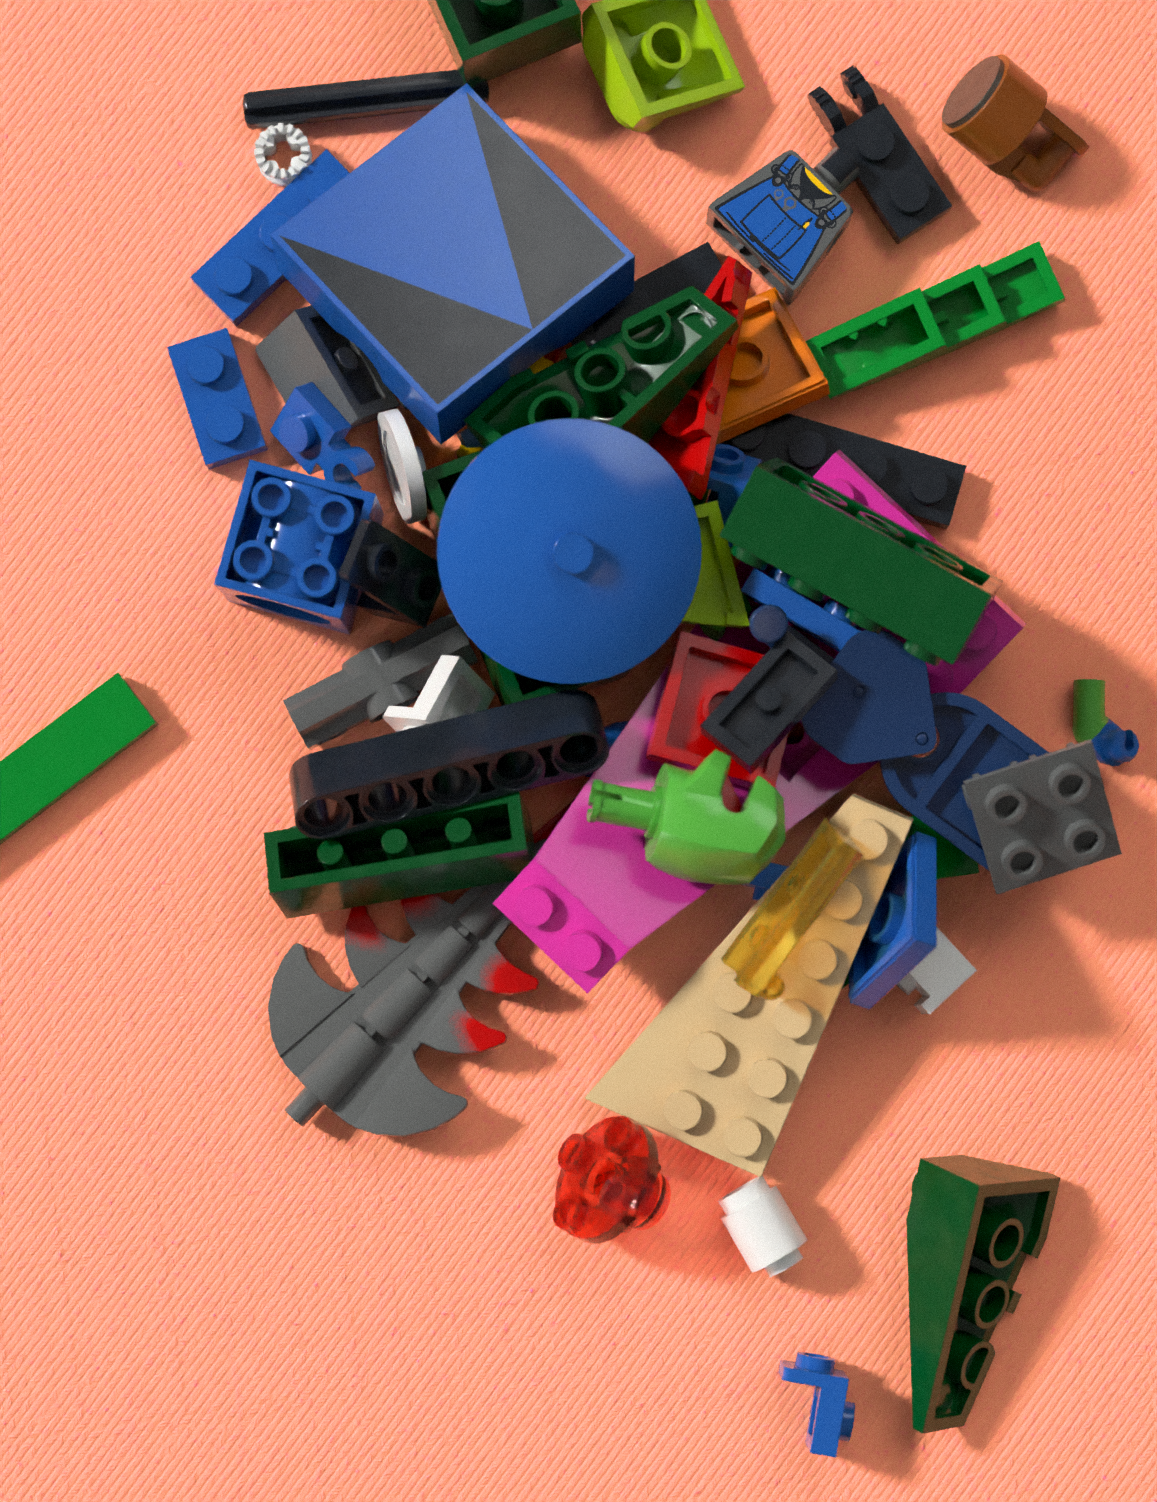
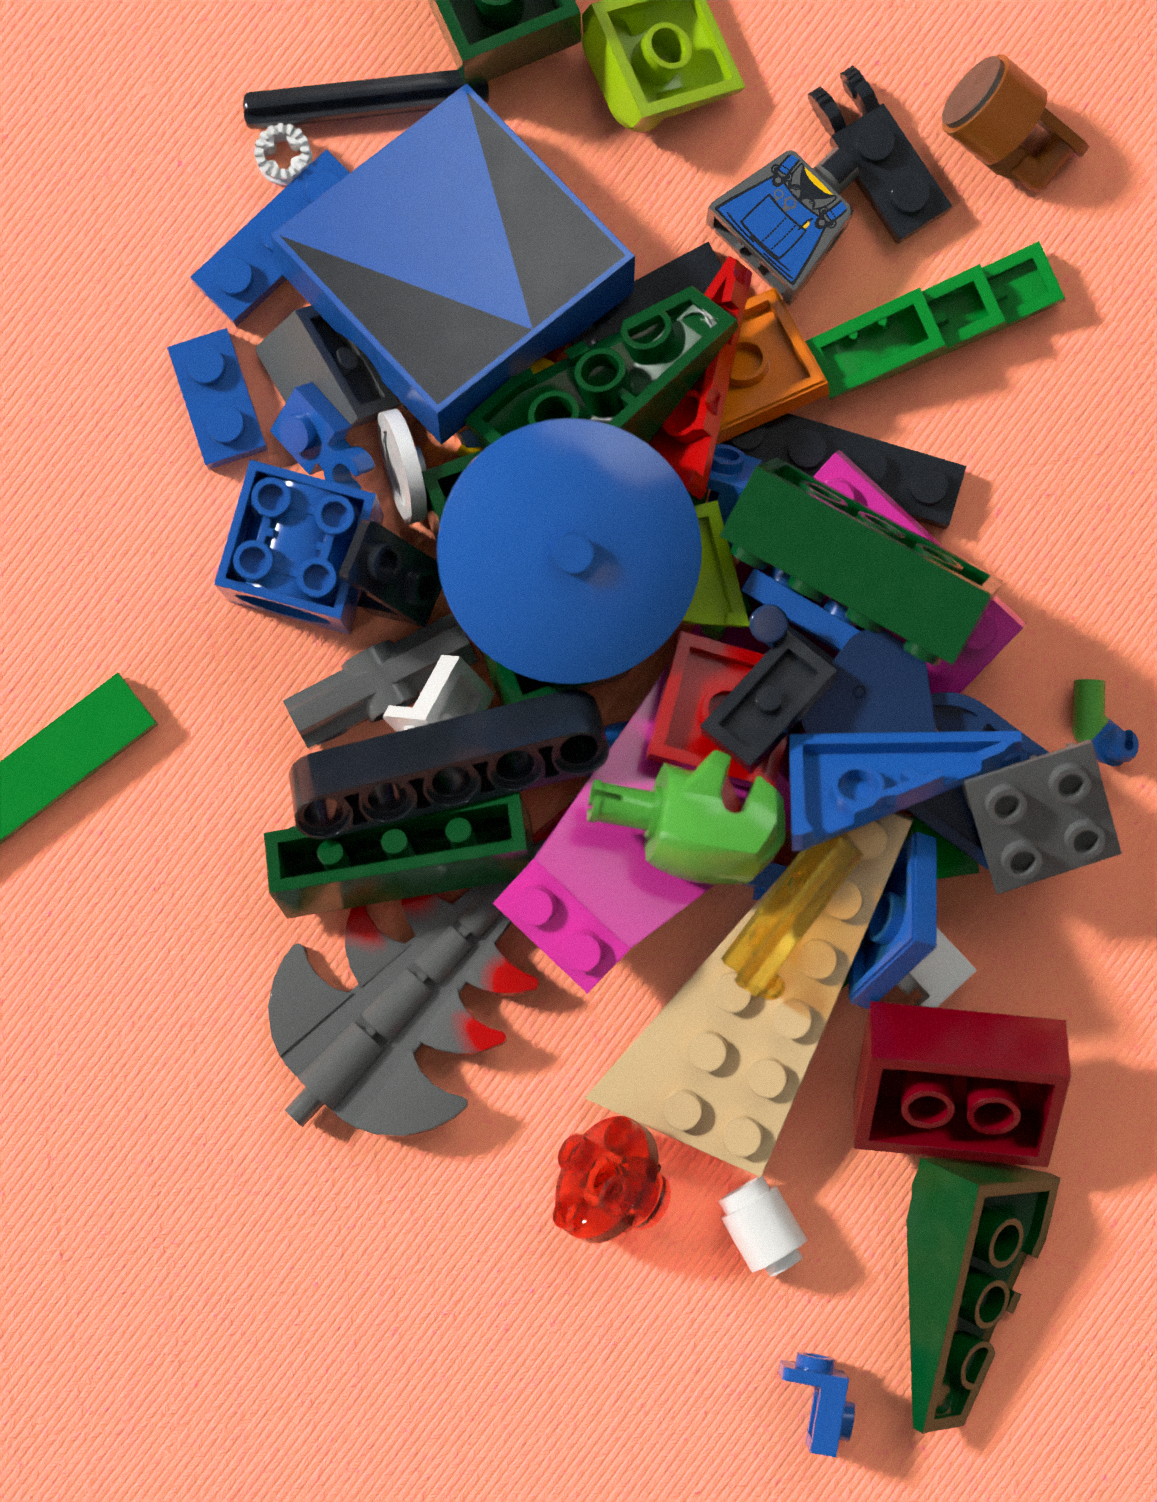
none -> blue wing [789,731,1022,851]
none -> dark red brick [853,1001,1071,1167]

